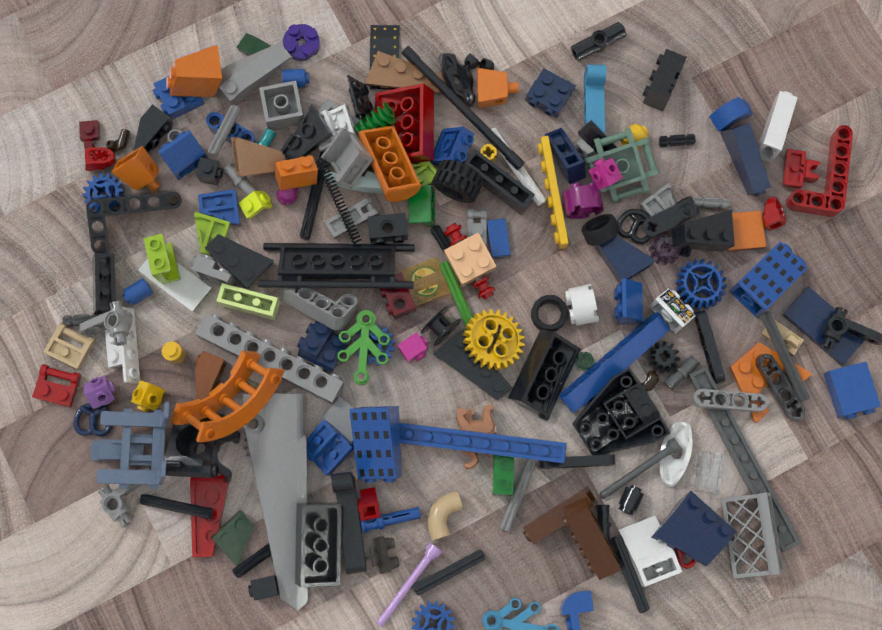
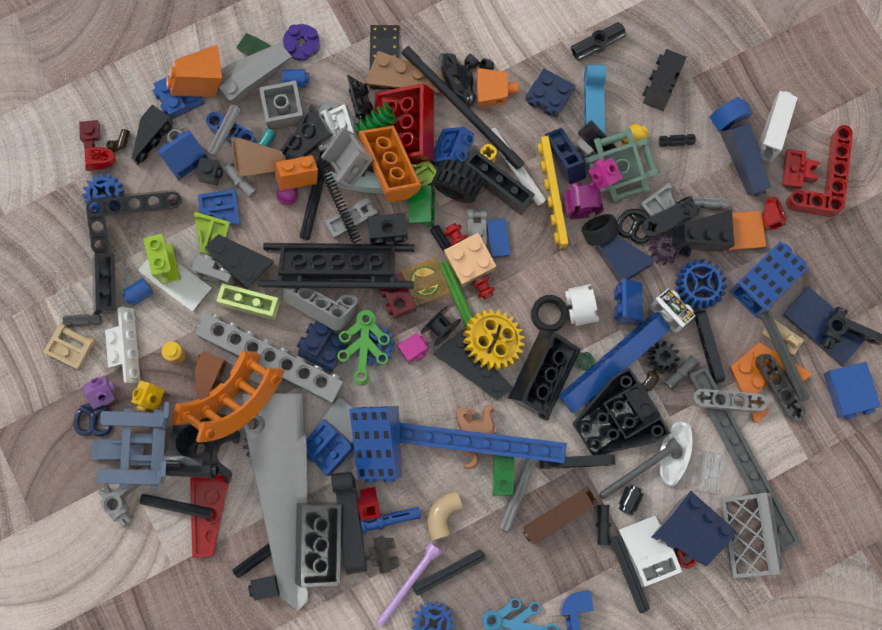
red plate [32,364,81,408] -> none
light grey piece [79,301,132,346] -> none
orange torso [112,146,160,192] -> none
dark green wing [210,510,254,566] -> none
neon yellow bracket [239,191,273,219] -> none
reddish brown brick [562,498,621,580] -> none

